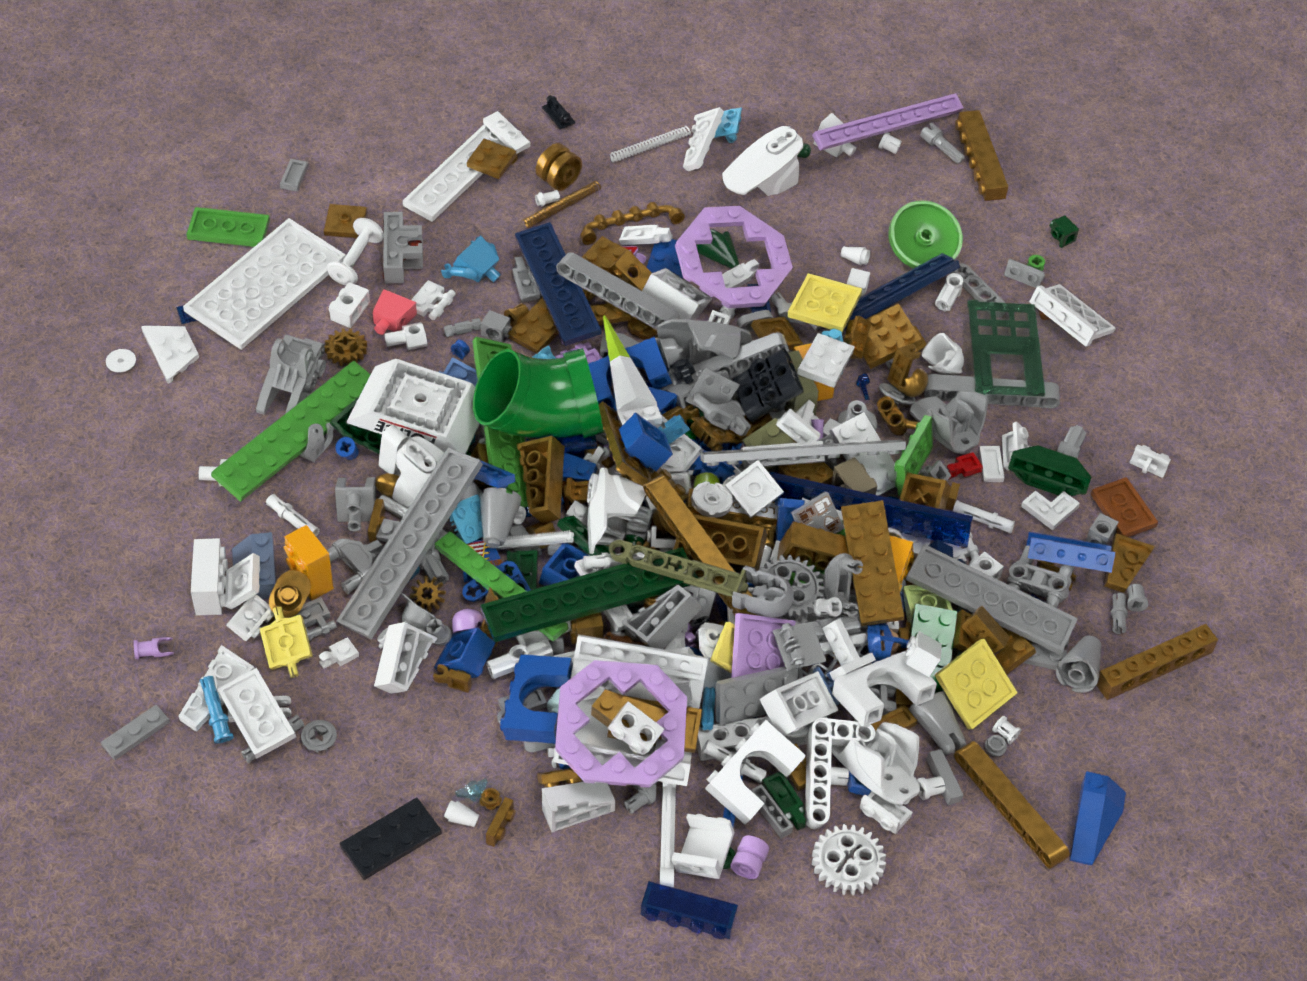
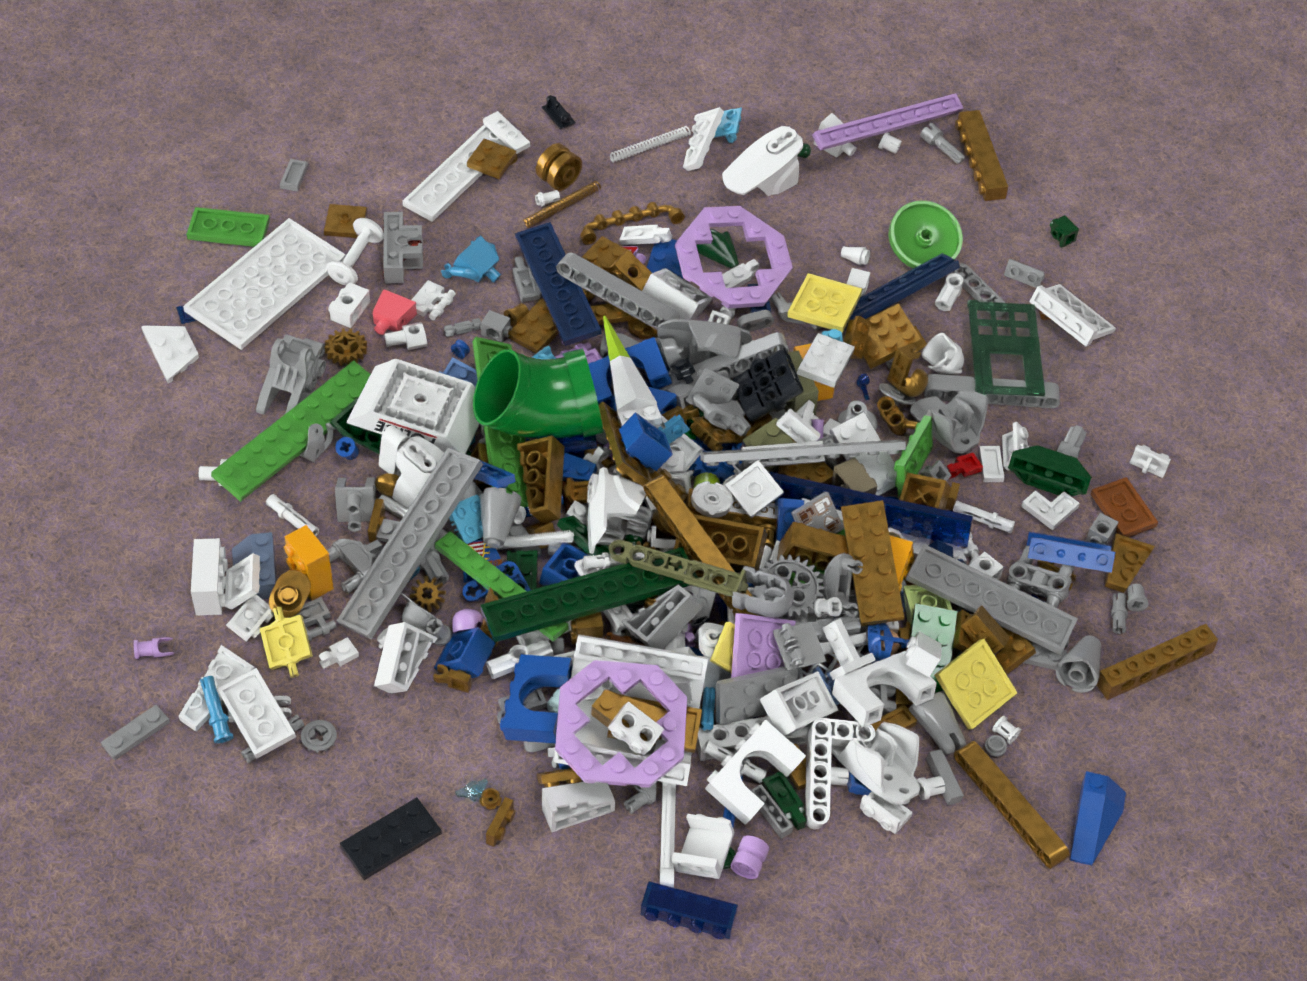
white piece [106,349,136,372] -> none
white cone [444,800,479,827] -> none
pearl gold plate [751,317,803,350] -> none
white gear [812,824,886,895] -> none
bright green bush [1027,255,1045,271] -> none

